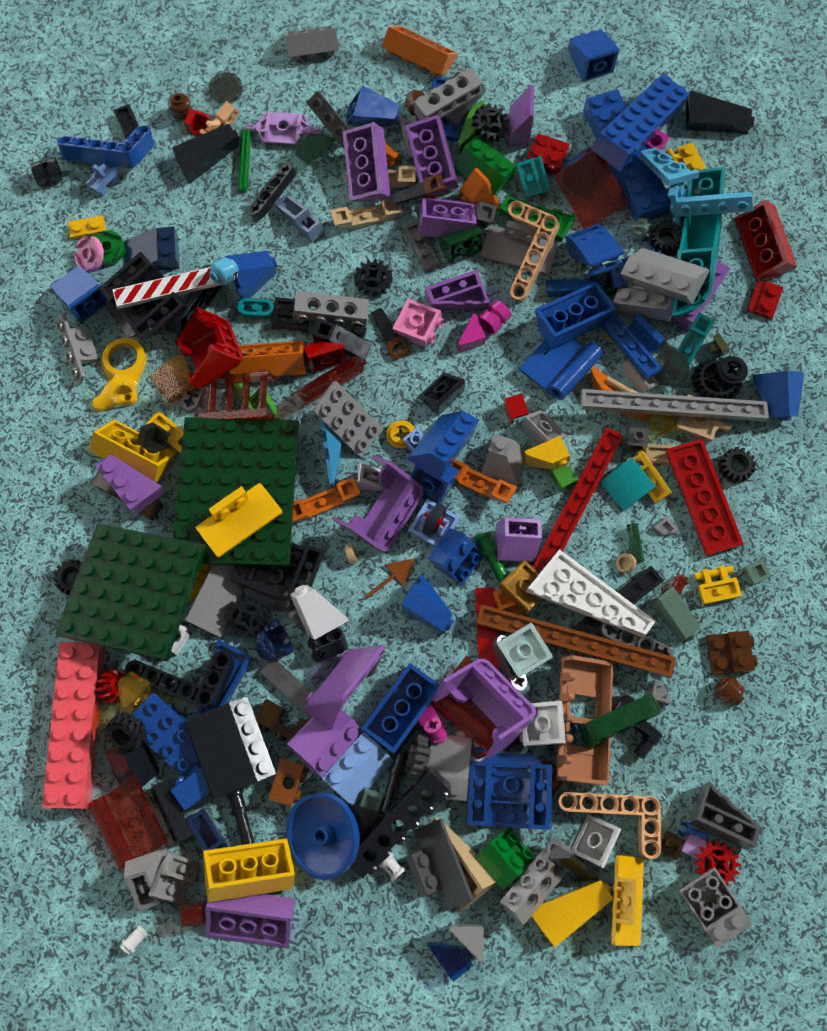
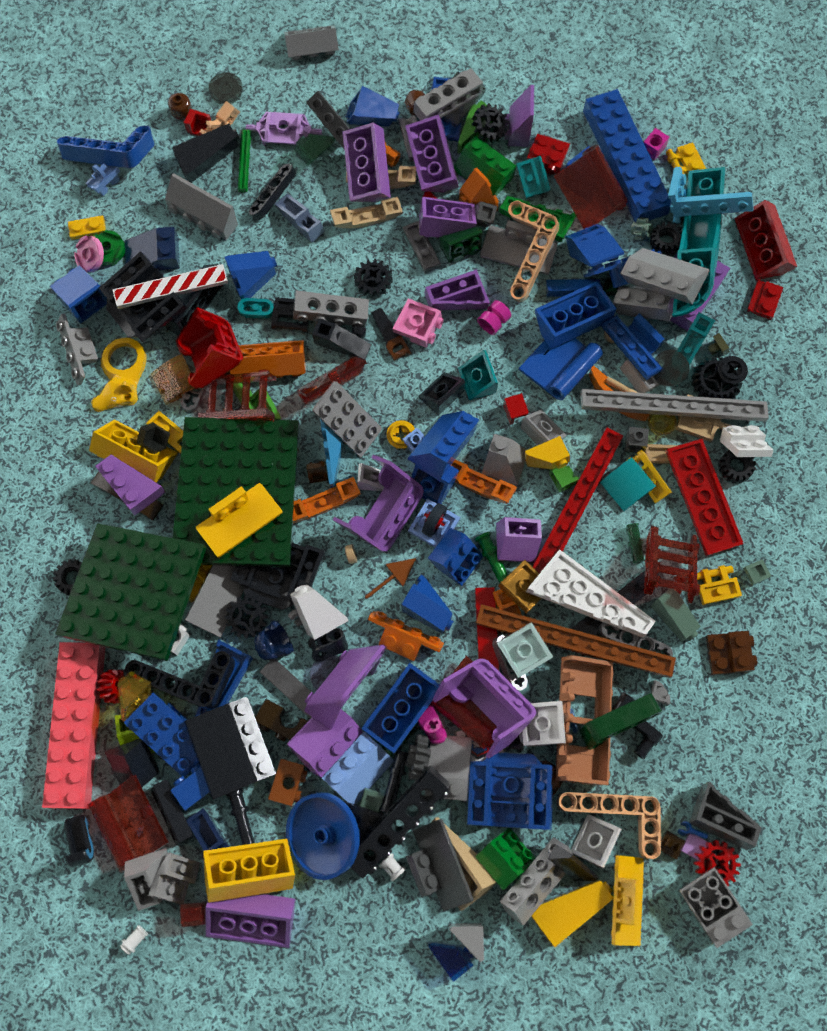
black wheel [30,157,63,186] -> none
black tyre [104,712,147,752] -> none
black plate [114,104,139,139] -> none
medium azure head [210,257,239,286] -> none
red slope [304,341,346,373] -> none
orange slope [382,26,459,77] -> none
piece [389,174,447,205] -> none
dark pink slope [457,313,486,352] -> none
blue slope [568,29,619,81] -> none
blue brick [591,73,690,171] -> none
tan tile [616,554,636,573] -> none
medium azure wing [639,147,700,186] -> none
light grey tile [652,516,680,536] -> none
black slope [686,91,755,134] -> none
reddish brown head [714,676,745,706] -> none
blue slope [752,371,804,421] -> none
none -> black animal [64,814,94,868]
none -> light grey slope [165,173,238,241]
none -> dark brown tile [306,460,328,483]
none -> orange bracket [368,611,444,661]
none -> teal slope [458,350,498,401]
none -> clear red fence [644,526,700,603]
none -> white plate [720,425,773,457]

